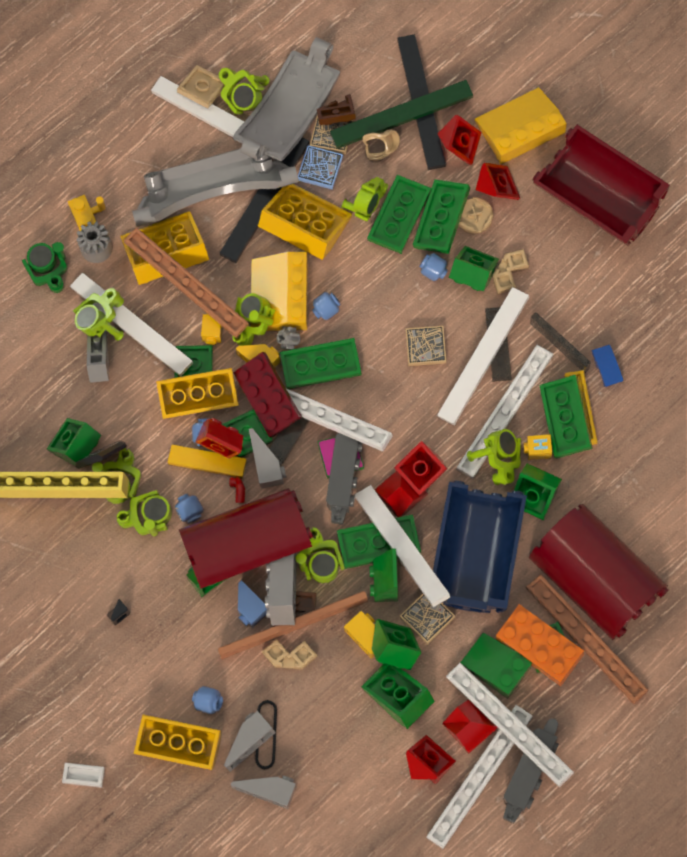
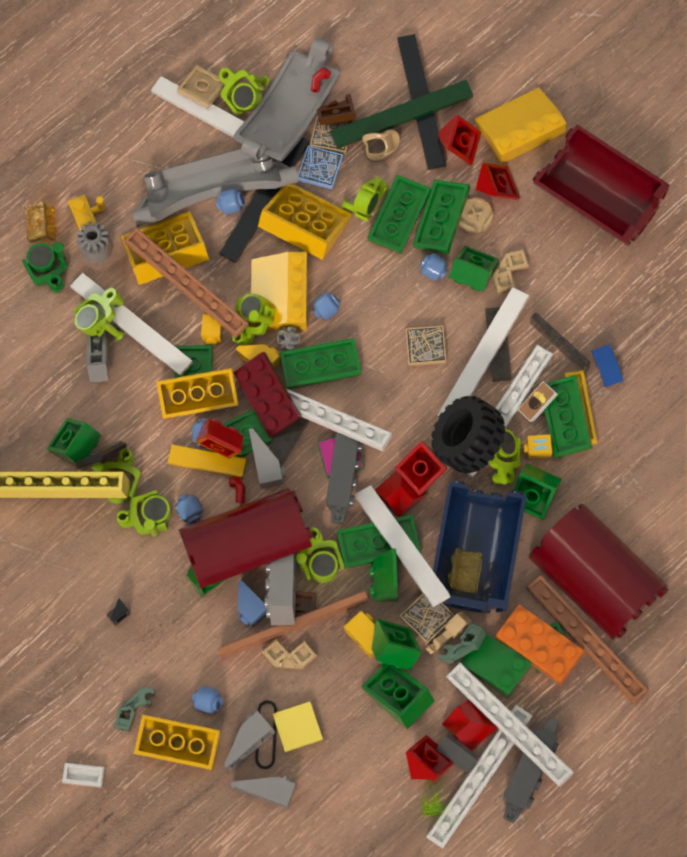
none -> clear yellow bracket [25,201,57,243]
none -> sand green piece [114,688,155,732]
none -> medium blue head [216,188,245,215]
none -> light yellow tile [272,702,323,752]
none -> red arm [311,67,331,93]
none -> clear neon green tile [421,794,443,817]
none -> tan piece [426,611,472,654]
none -> black tyre [431,396,505,473]
none -> dark grey tile [436,733,480,774]
none -> sand green piece [438,623,486,664]
none -> clear yellow bracket [448,548,483,593]
none -> tile [517,381,558,423]

